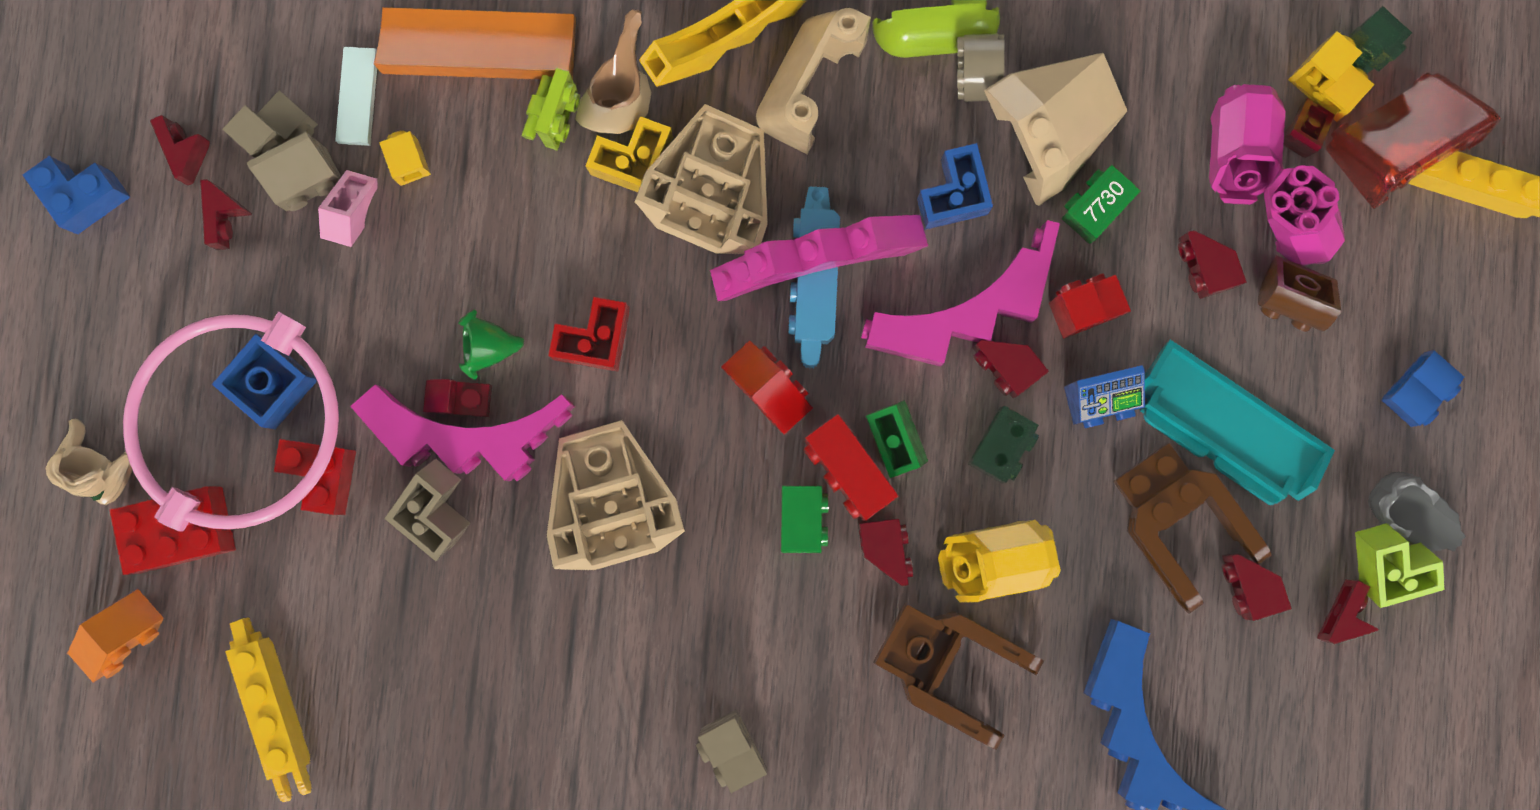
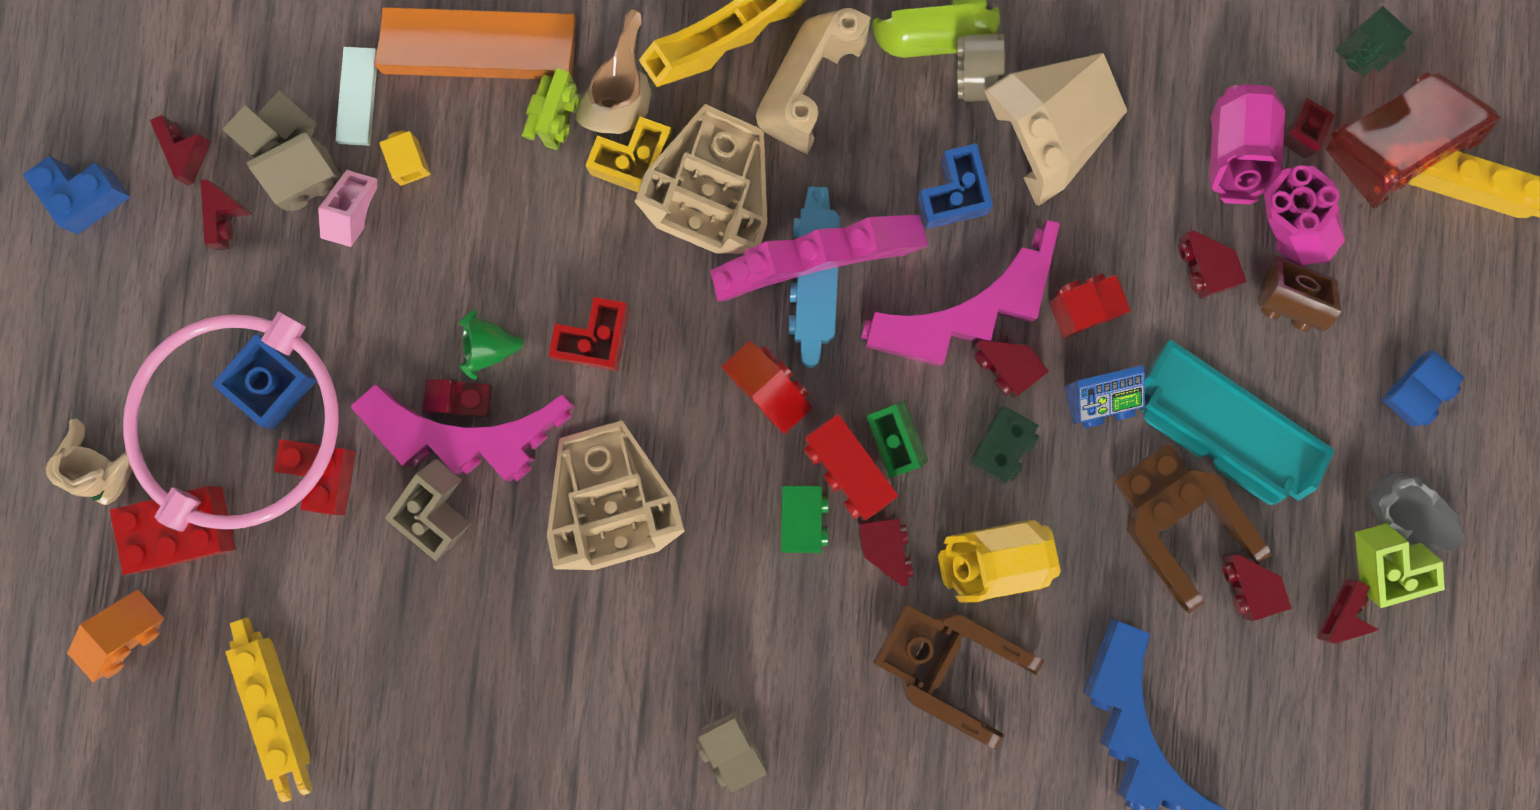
green brick [1061,164,1141,244] -> none
yellow brick [1288,31,1375,122] -> none

